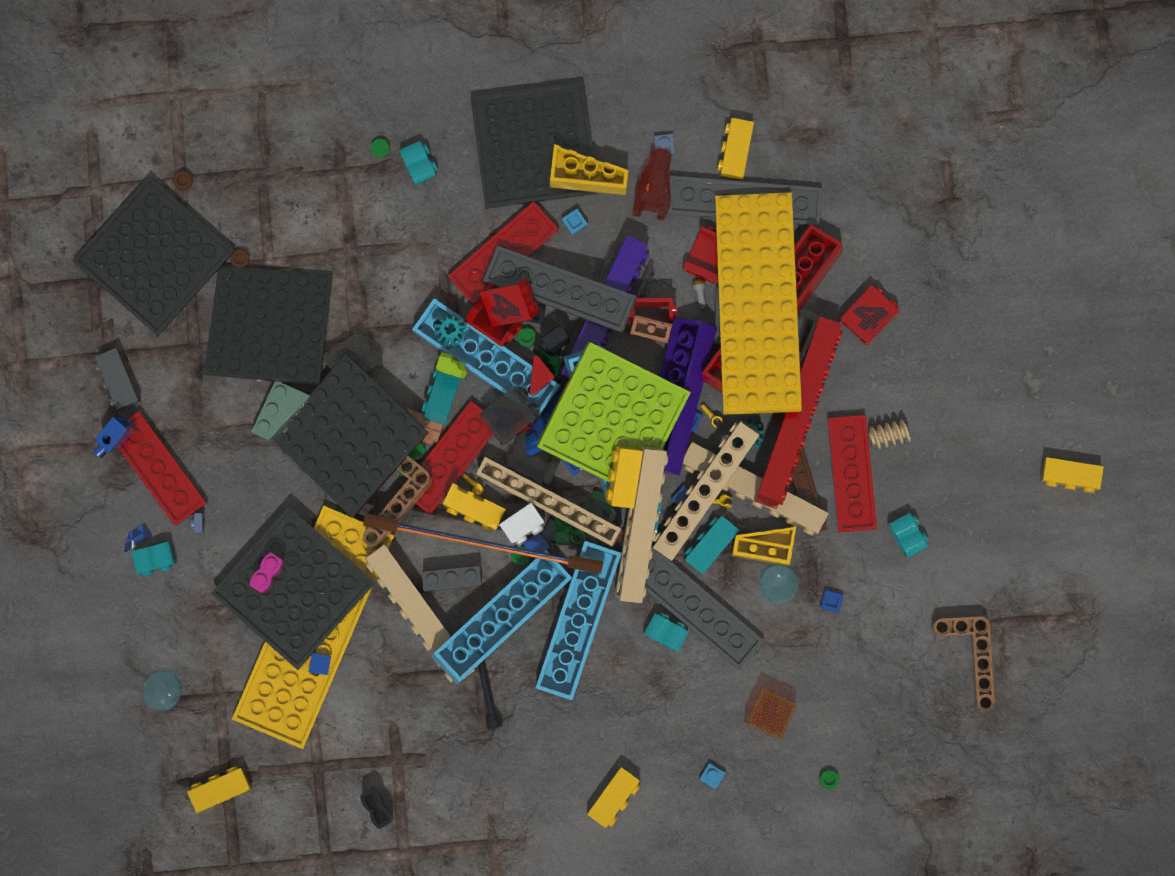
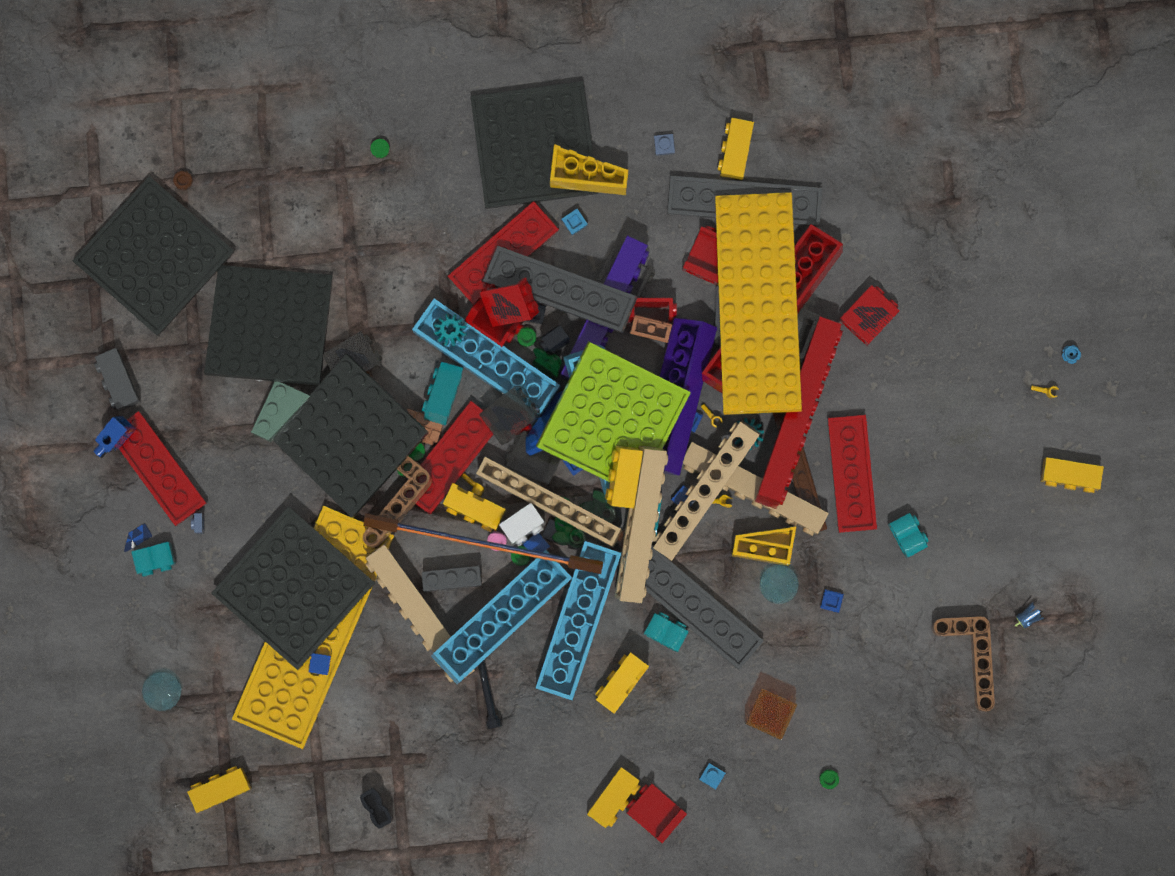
reddish brown tile [230,250,250,267] -> none
dark pink brick [250,552,284,594] -> none
teal brick [399,141,438,186] -> none
lime rock [436,352,467,379] -> none
red slope [530,355,555,396] -> none
clear red animal [633,149,672,221] -> none
teal brick [684,516,740,576] -> none
light grey piece [692,279,706,309] -> none
tan piece [869,419,911,451] -> none
none -> bright pink tile [487,531,507,551]
none -> yellow wedge [595,652,649,714]
none -> red panel [626,783,687,843]
none -> flat silver piece [1015,602,1044,629]
none -> yellow hand [1031,385,1059,398]
none -> dark azure plate [1062,345,1081,364]

